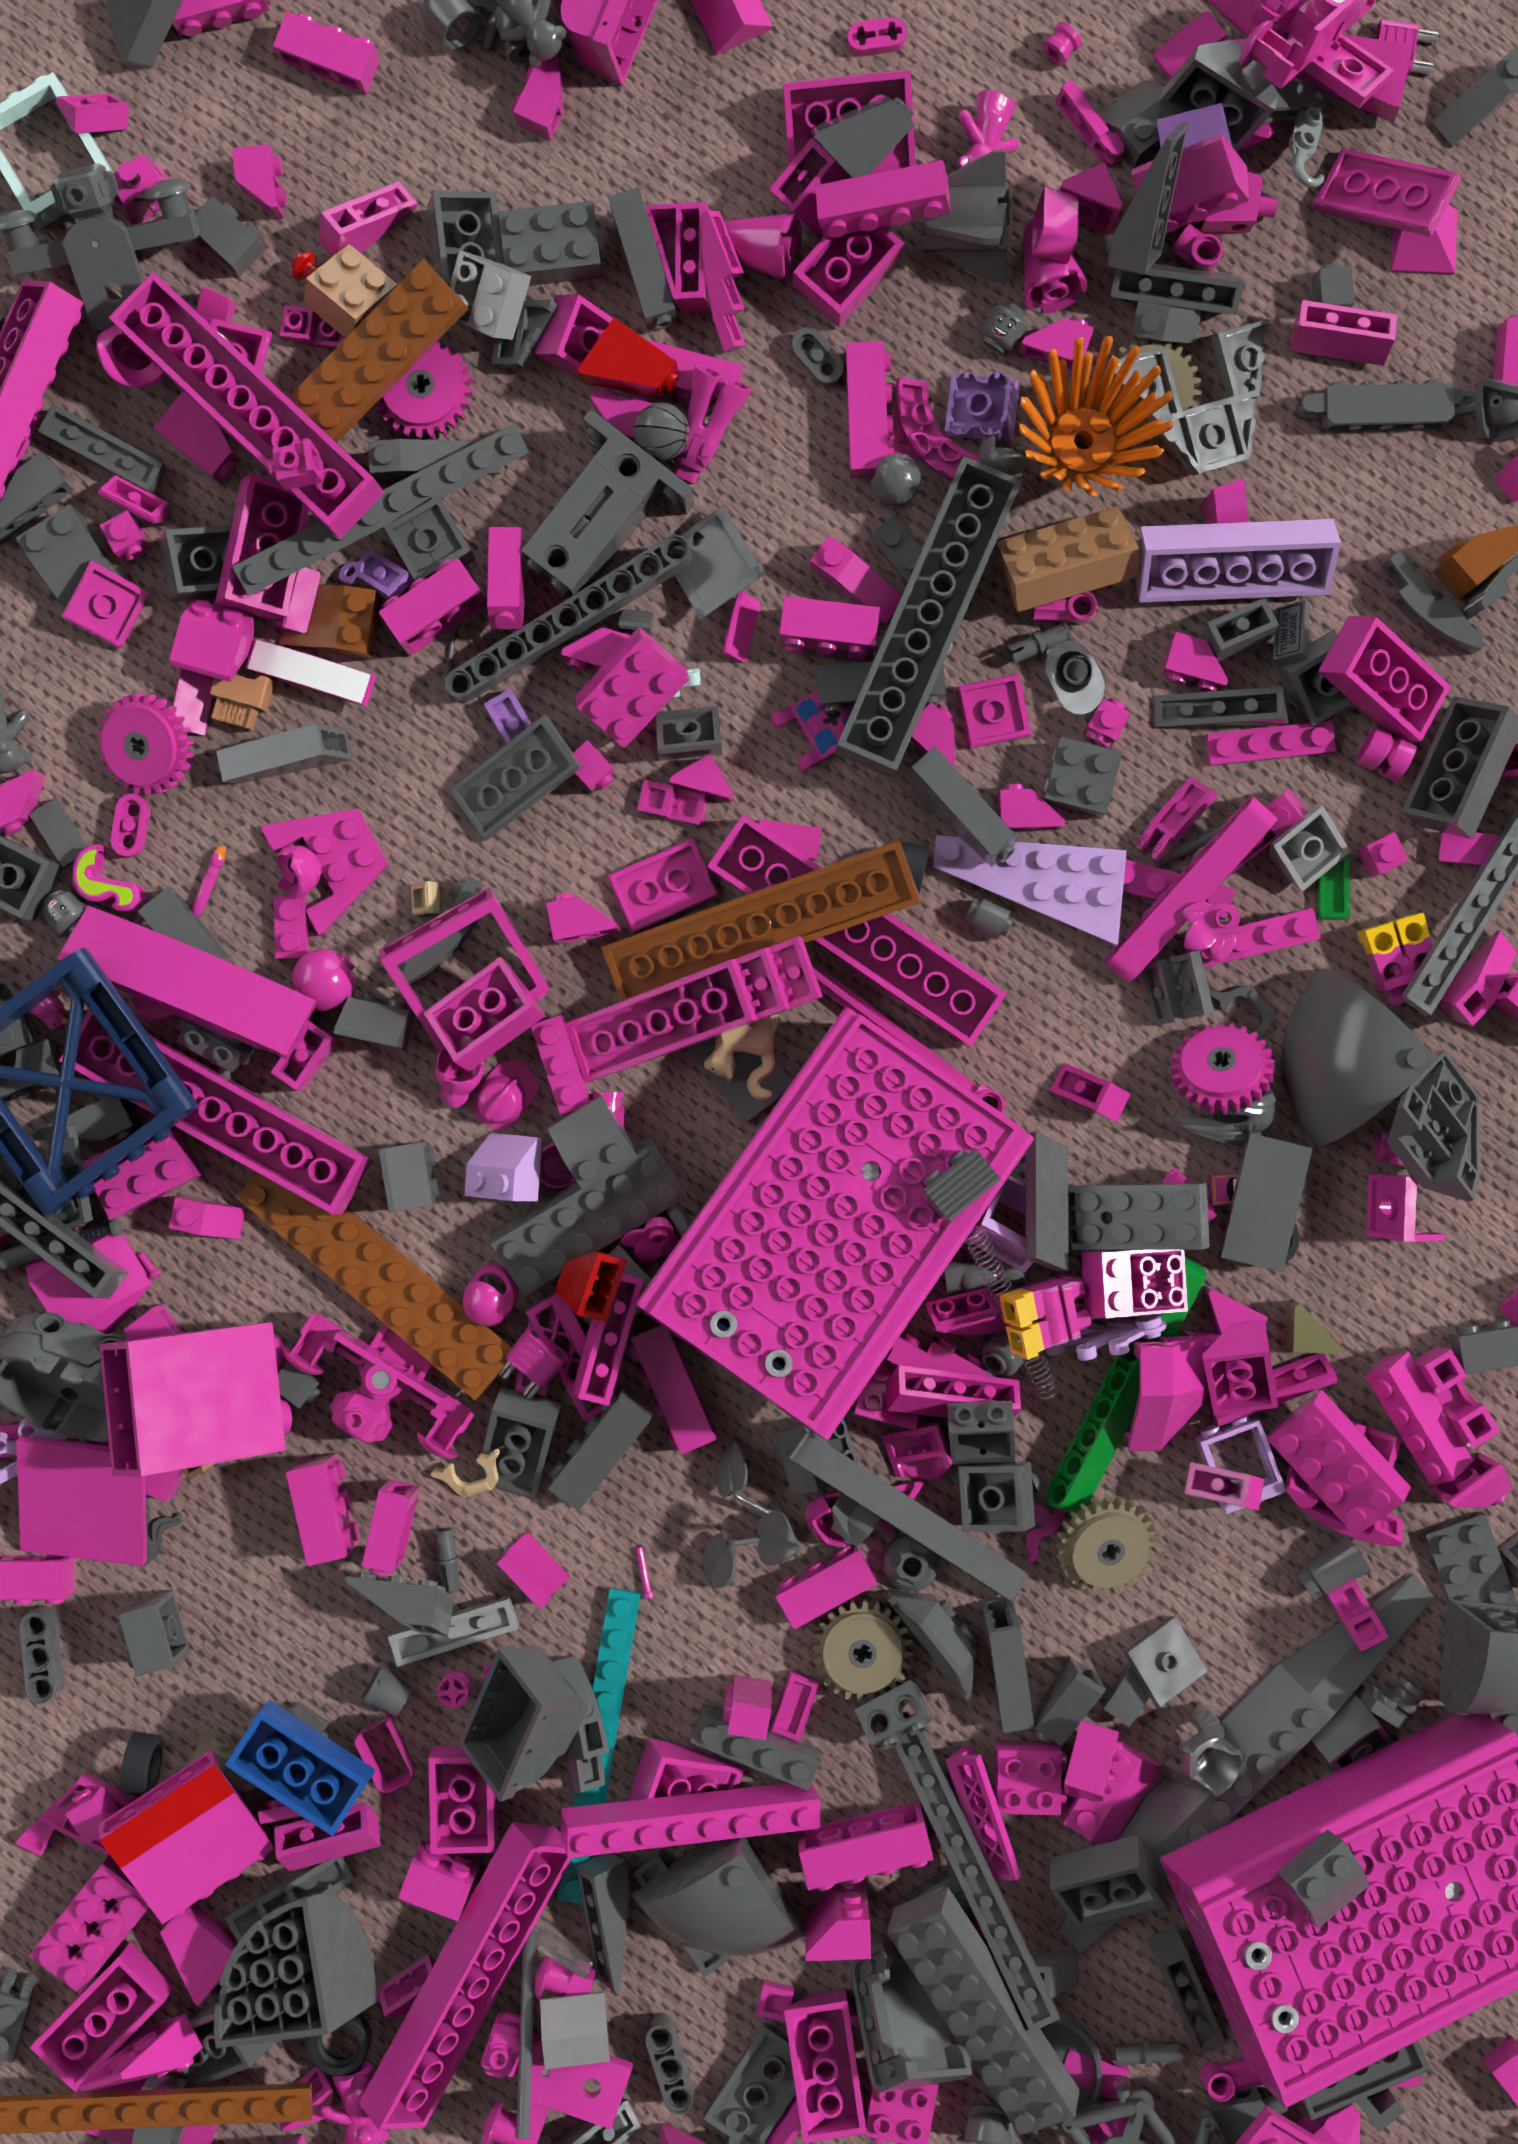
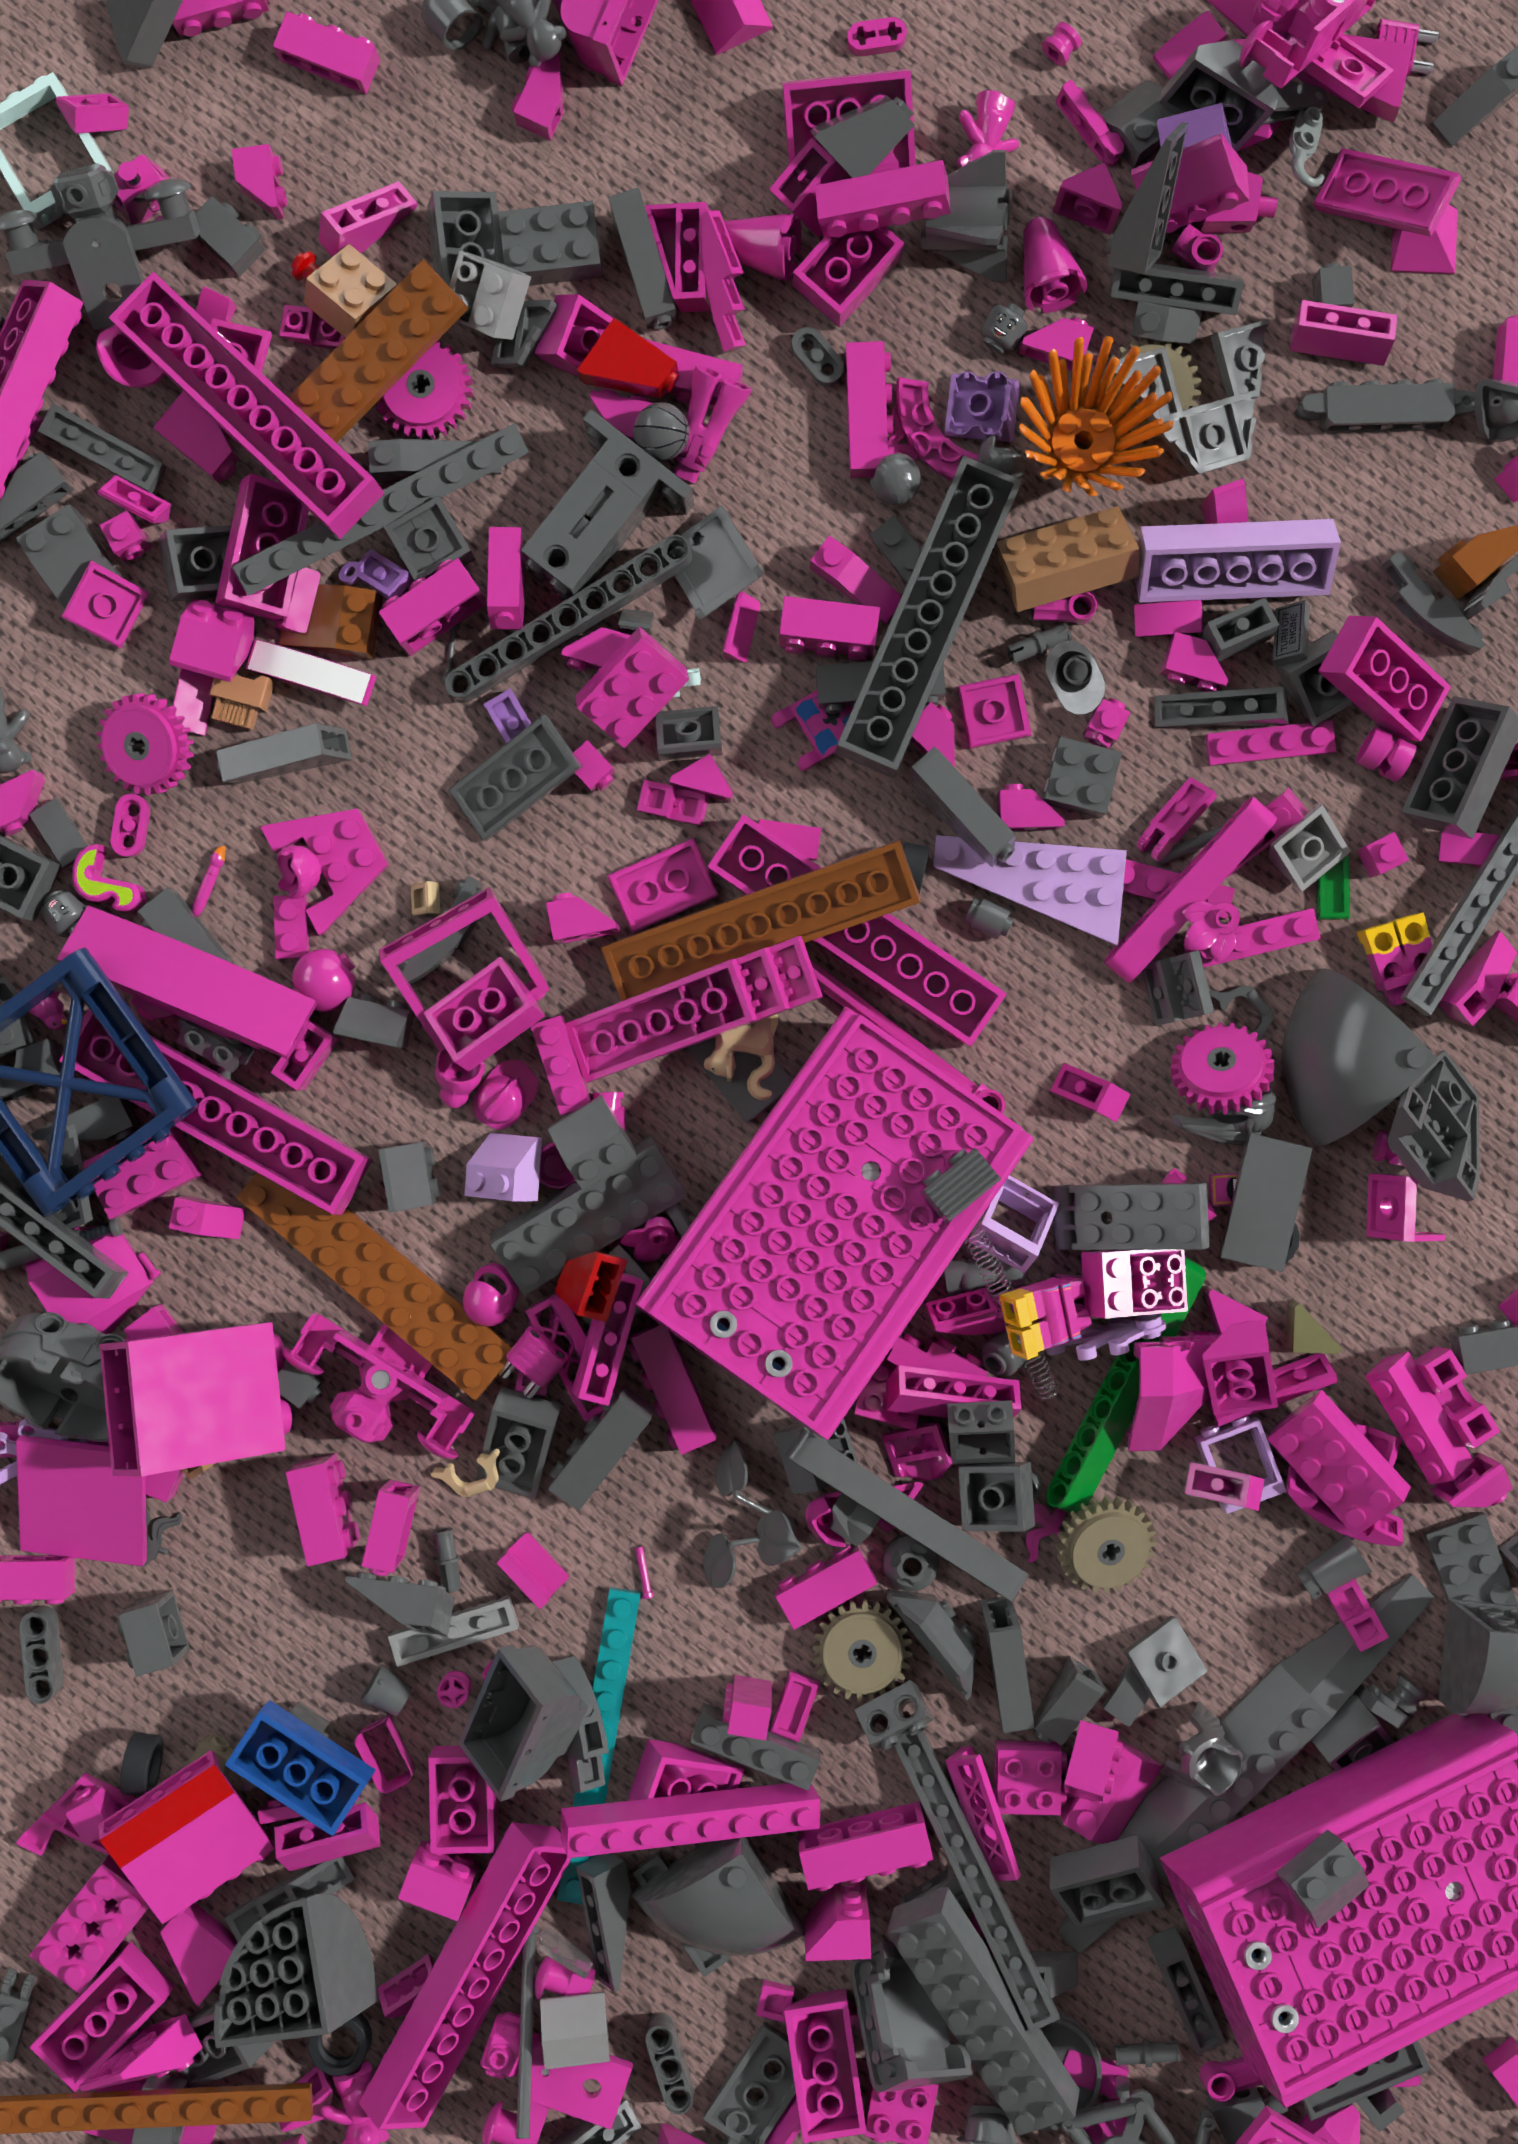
dark pink brick [268,438,323,490] -> none
dark grey tile [1026,1132,1069,1272] -> none
dark pink piece [1032,186,1078,264] -> none
none -> dark pink slope [1134,600,1203,637]

